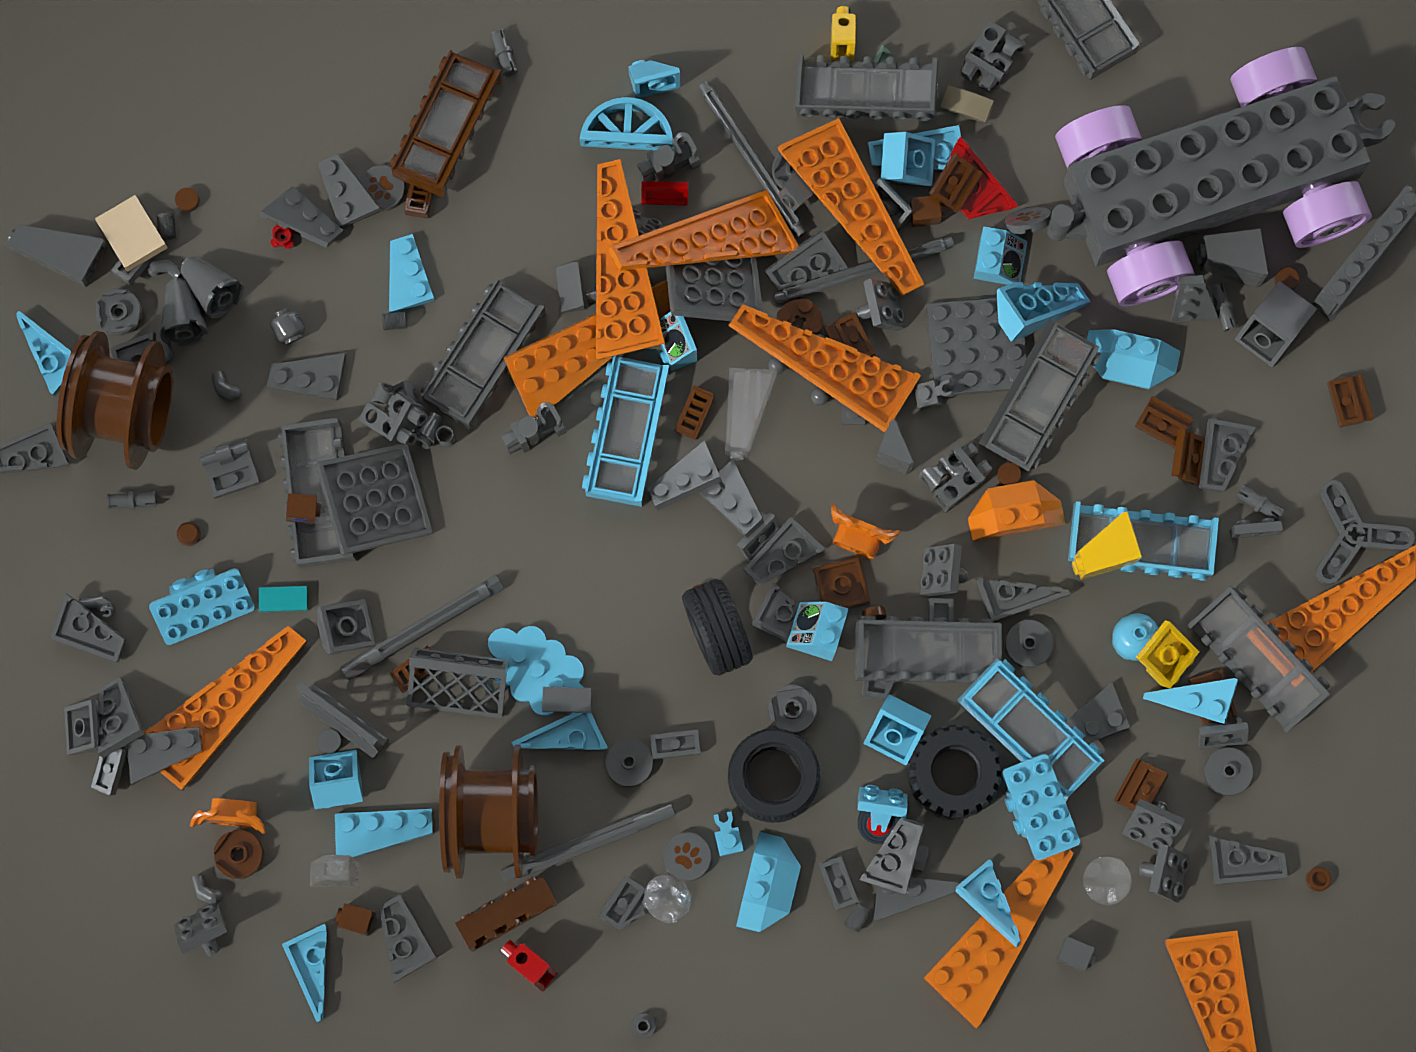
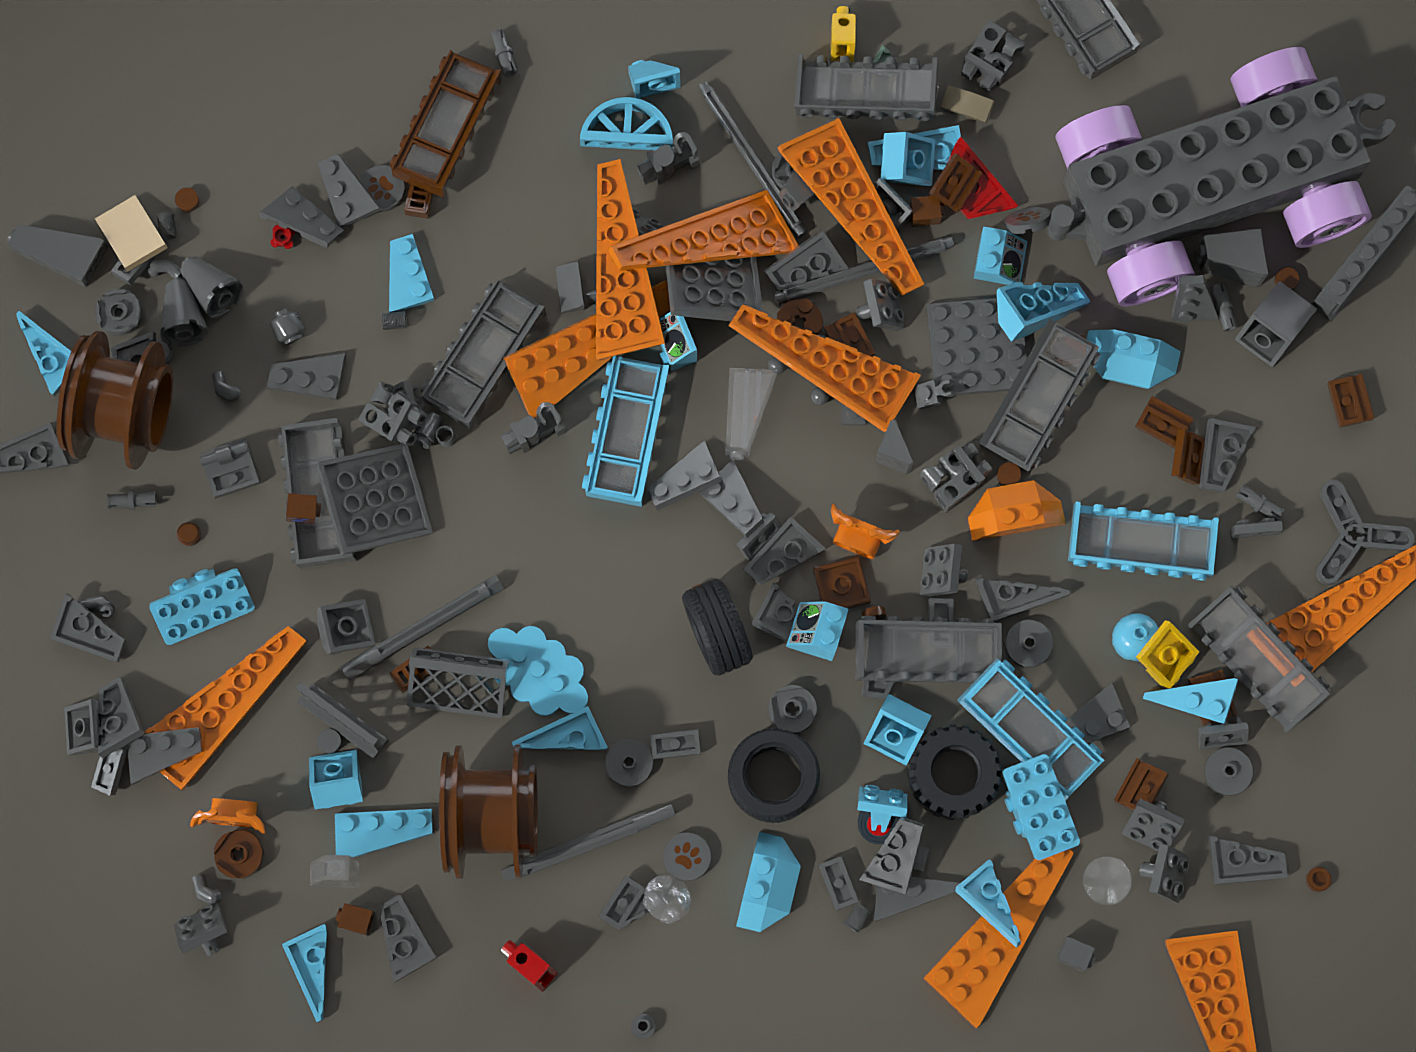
teal tile [259,586,308,613] -> none
reddish brown wedge [455,876,558,952] -> none
dark grey tile [542,687,592,713] -> none
red tile [641,181,688,206] -> none
reddish brown slope [674,385,715,440] -> none
medium azure plate [713,811,744,857] -> none
yellow slope [1072,511,1142,580] -> none

